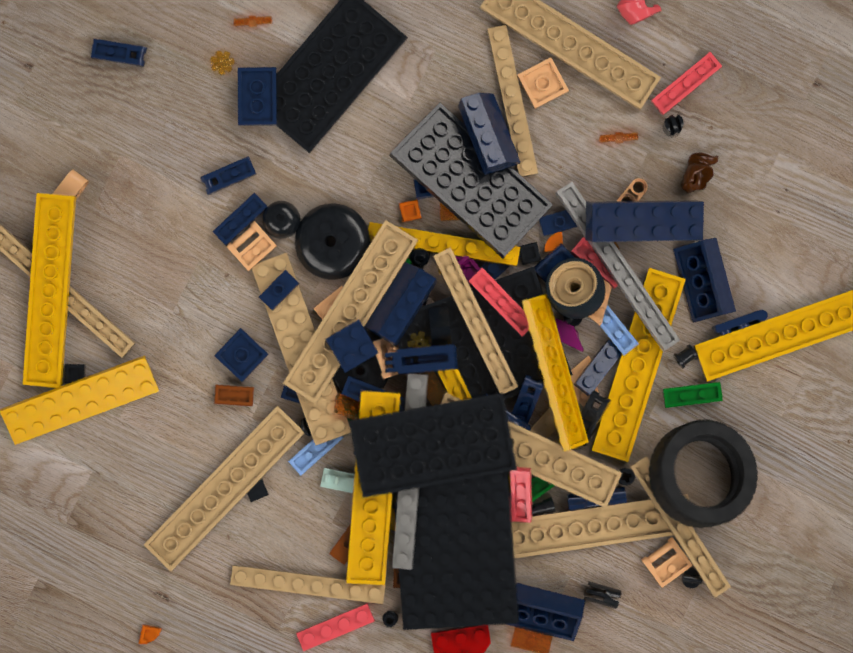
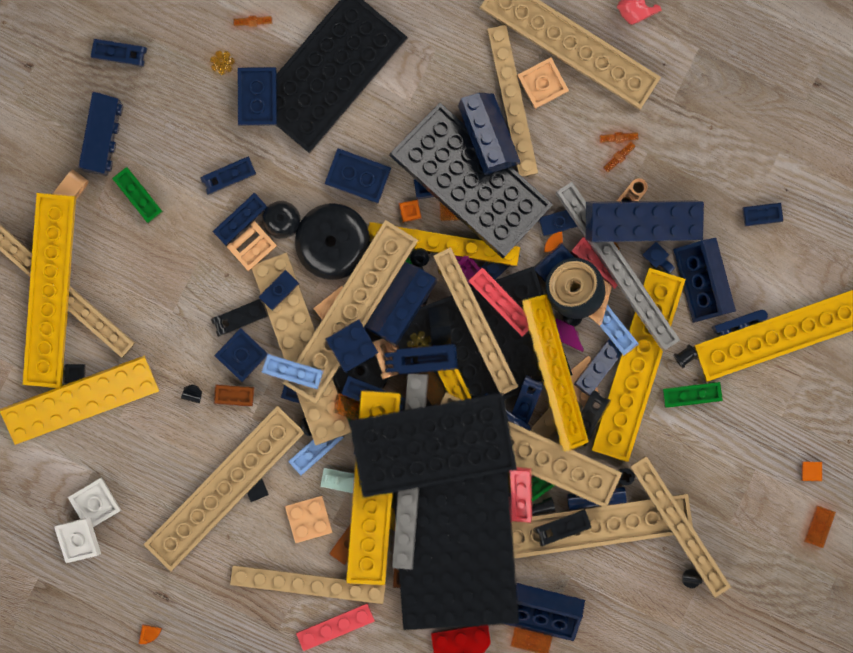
black pin [383,611,398,627] -> none
black tile [518,242,541,265] -> none
black arm [583,581,622,609] -> none
light nougat plate [641,537,693,588] -> none
black tyre [649,419,758,528] -> none
coral plate [651,52,722,115] -> none
black arm [663,114,684,137] -> none
reddish brown hair [681,153,719,193] -> none
none -> white plate [54,517,101,563]
none -> white plate [68,478,122,527]
none -> dark blue slope [79,92,123,176]
none -> green plate [112,167,163,224]
none -> black plate [181,385,202,404]
none -> black plate [211,299,268,337]
none -> light blue tile [262,354,323,390]
none -> light nougat plate [285,496,333,543]
none -> dark blue plate [324,148,392,204]
none -> black plate [534,509,592,546]
none -> clear orange bar [603,141,636,173]
none -> dark blue plate [642,242,675,274]
none -> dark blue plate [742,203,784,227]
none -> orange tile [802,461,822,481]
none -> clear orange plate [804,505,836,548]

